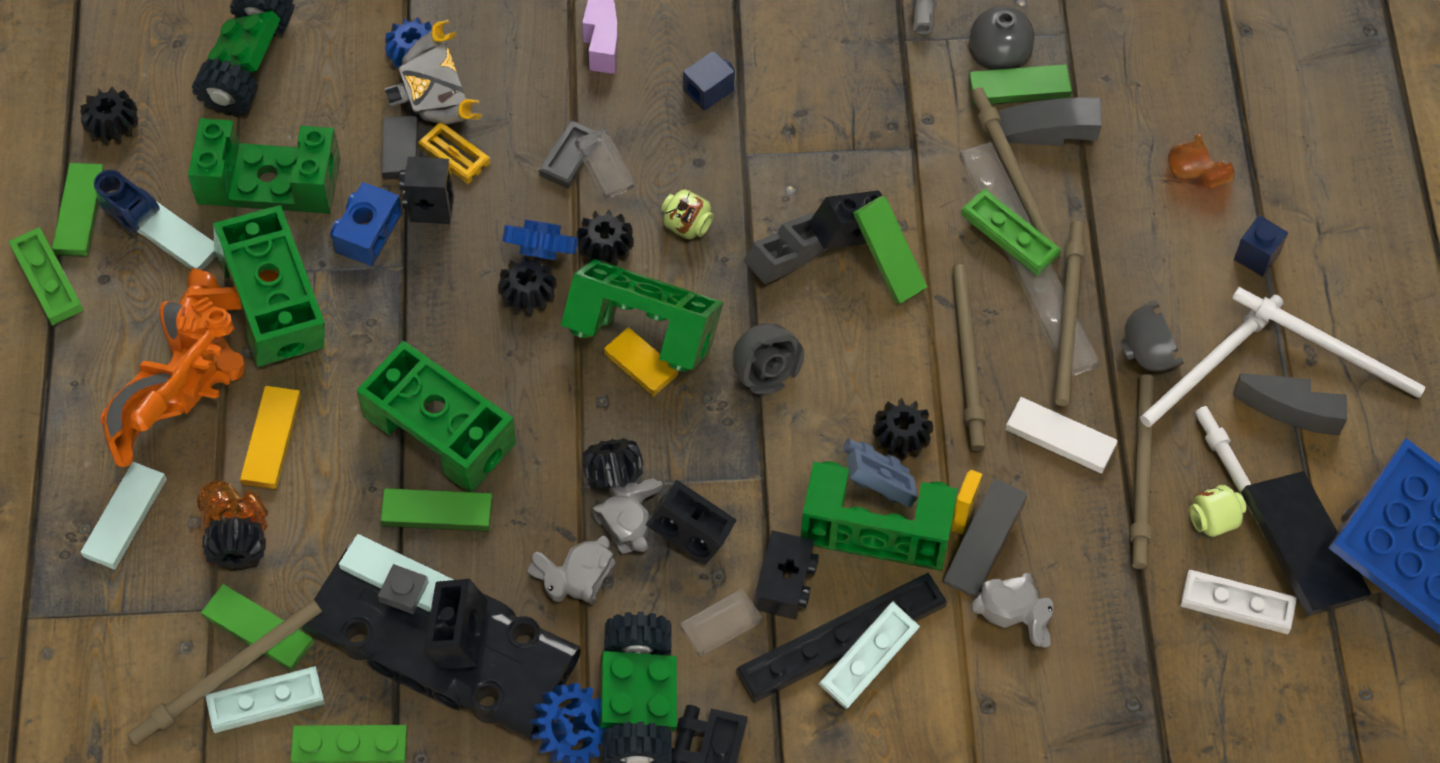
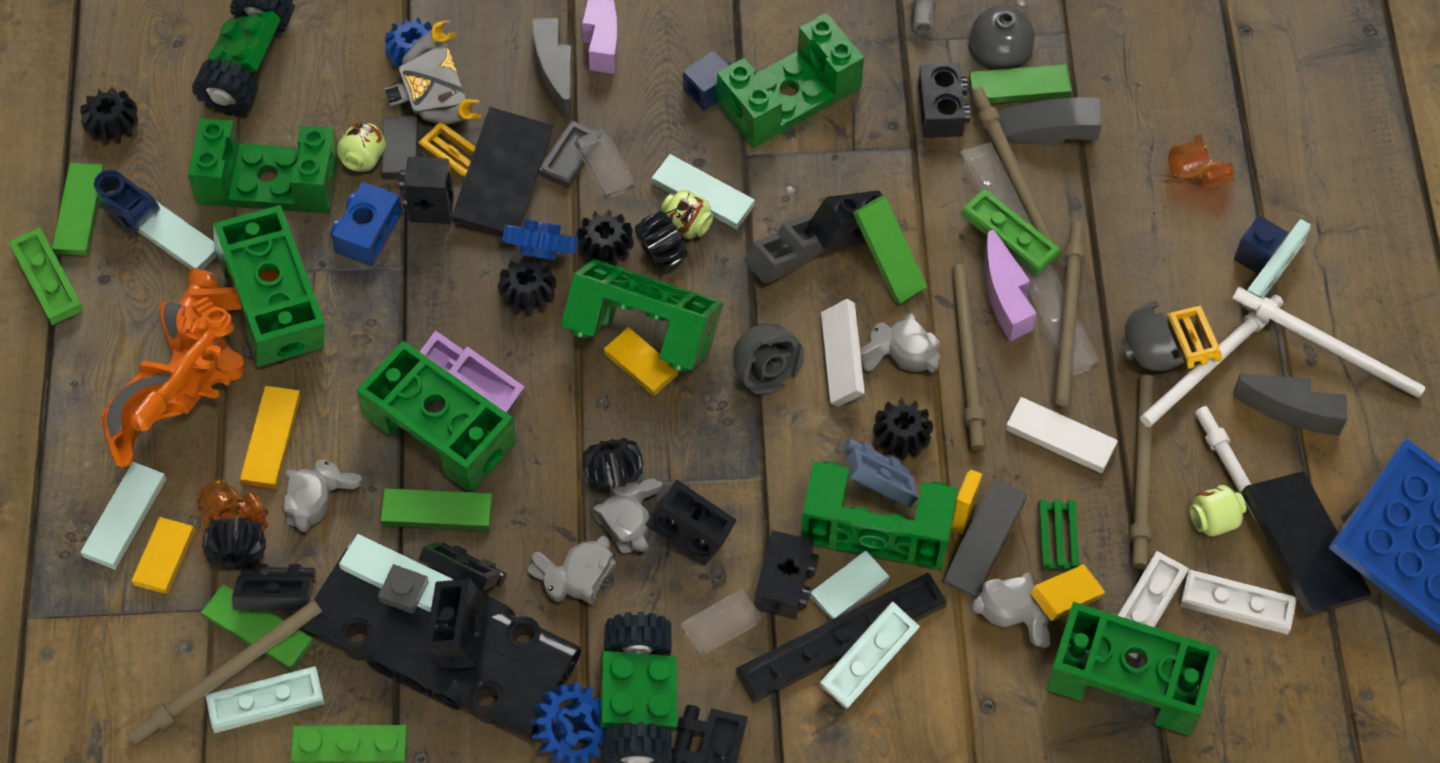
none -> yellow tile [132,517,195,595]
none -> black plate [232,563,316,612]
none -> light grey animal [284,459,362,532]
none -> yellowish green head [337,122,386,172]
none -> black plate [418,542,507,591]
none -> lavender slope [420,330,525,412]
none -> black tile [451,107,553,237]
none -> slope [532,18,572,118]
none -> black gear [635,211,688,271]
none -> light aqua tile [652,154,755,230]
none -> green plate [716,13,864,149]
none -> light aqua tile [810,551,890,621]
none -> white tile [821,299,865,407]
none -> light grey animal [860,313,941,373]
none -> black brick [918,63,970,138]
none -> lavender slope [984,229,1037,342]
none -> yellow tile [1030,564,1106,621]
none -> green tile [1038,499,1079,571]
none -> green plate [1046,602,1219,736]
none -> white tile [1118,551,1189,659]
none -> yellow tile [1167,305,1222,369]
none -> light aqua tile [1241,219,1311,312]

